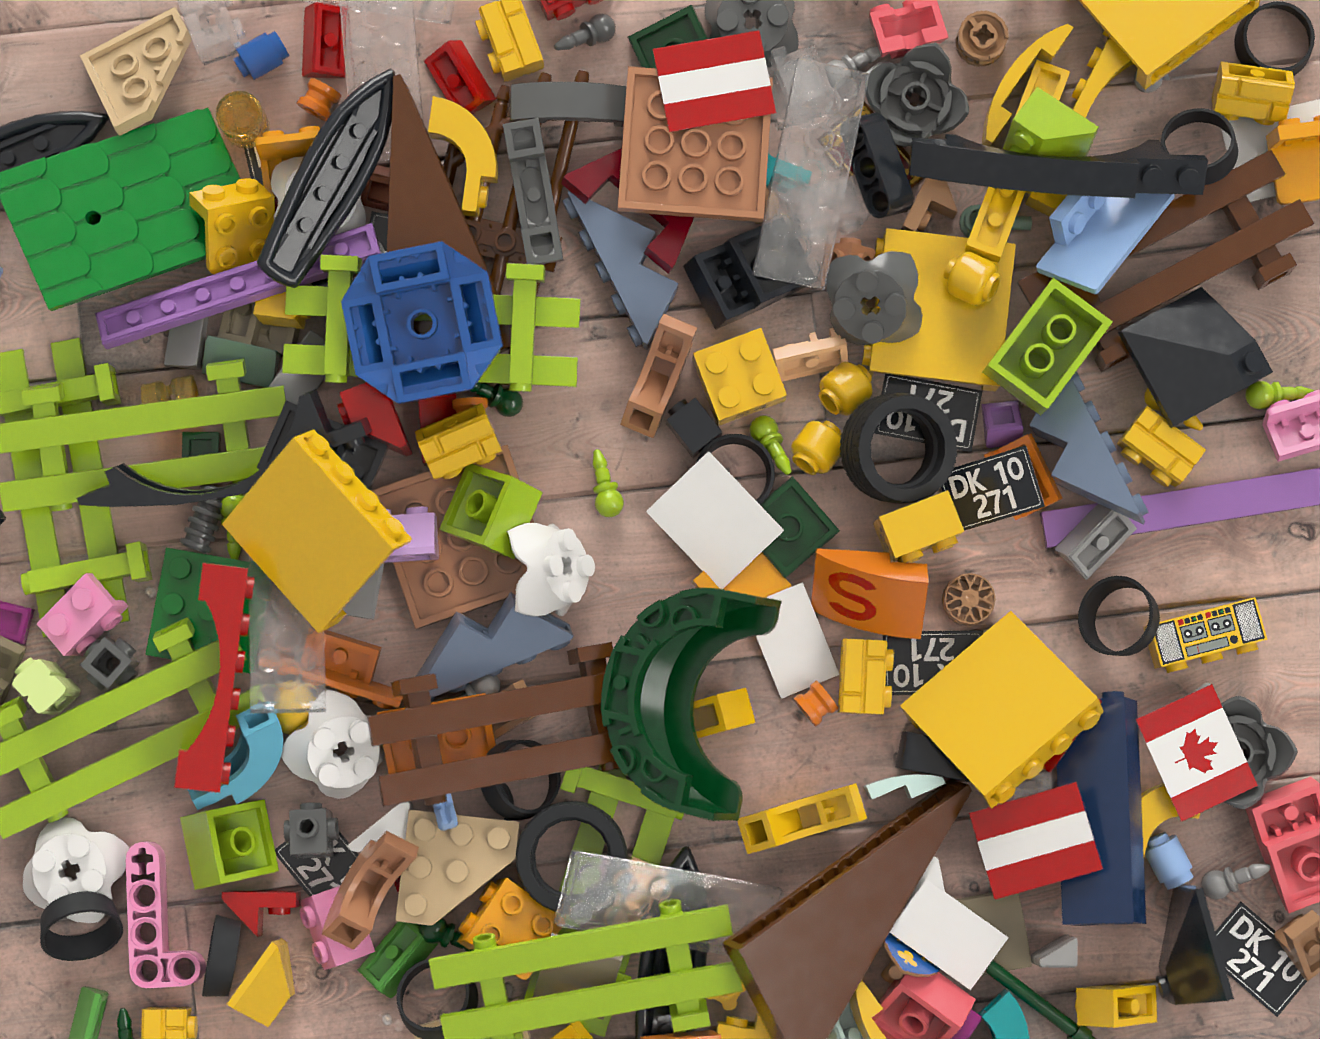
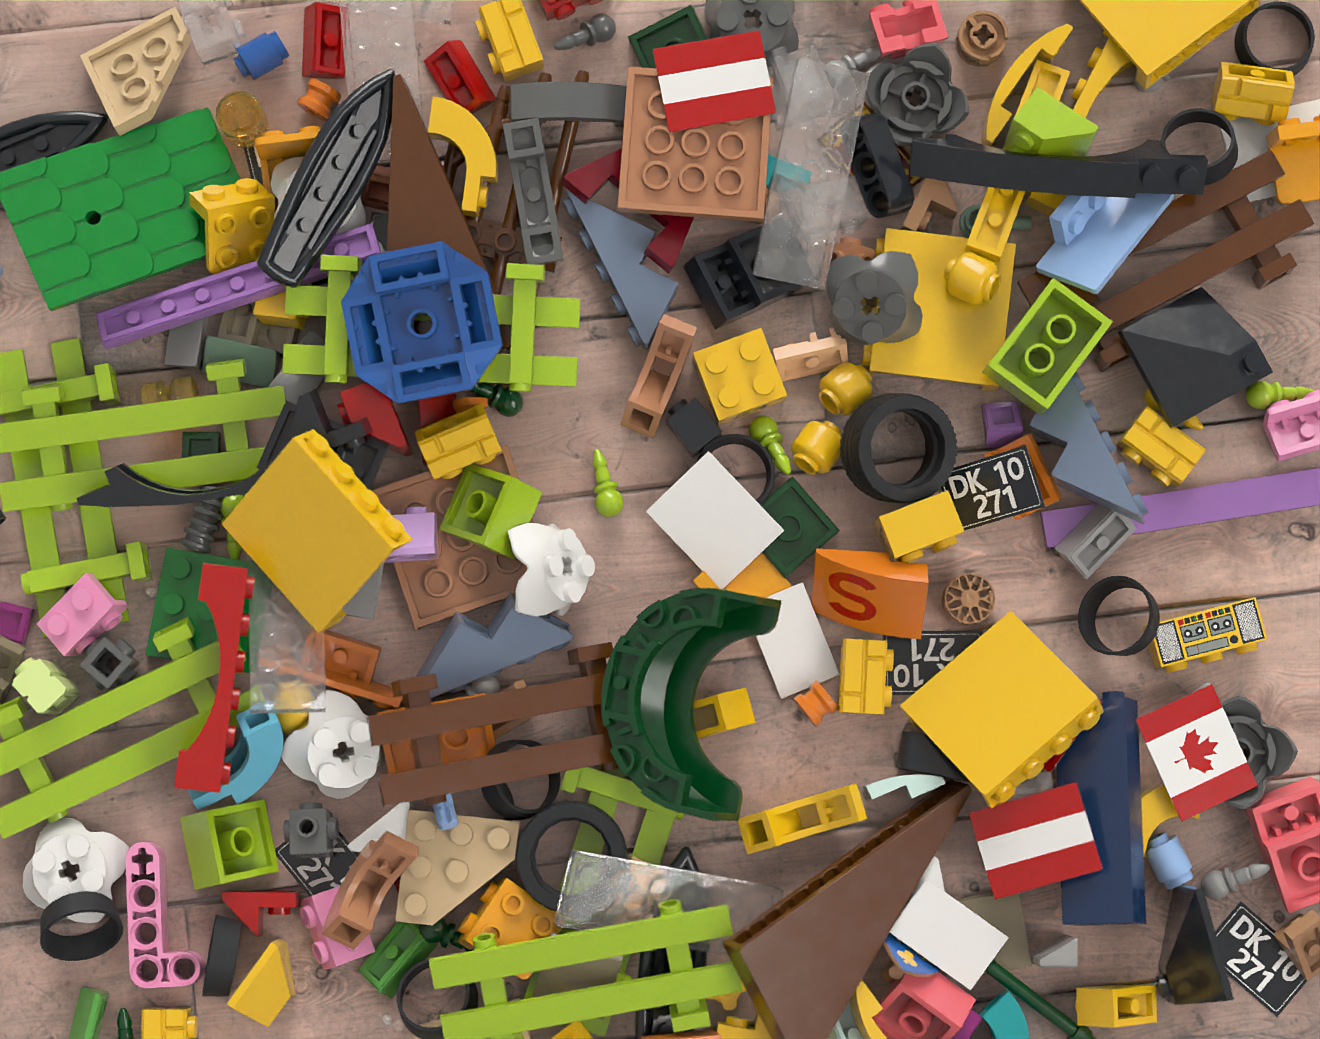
black sticker [874,374,982,452] -> none

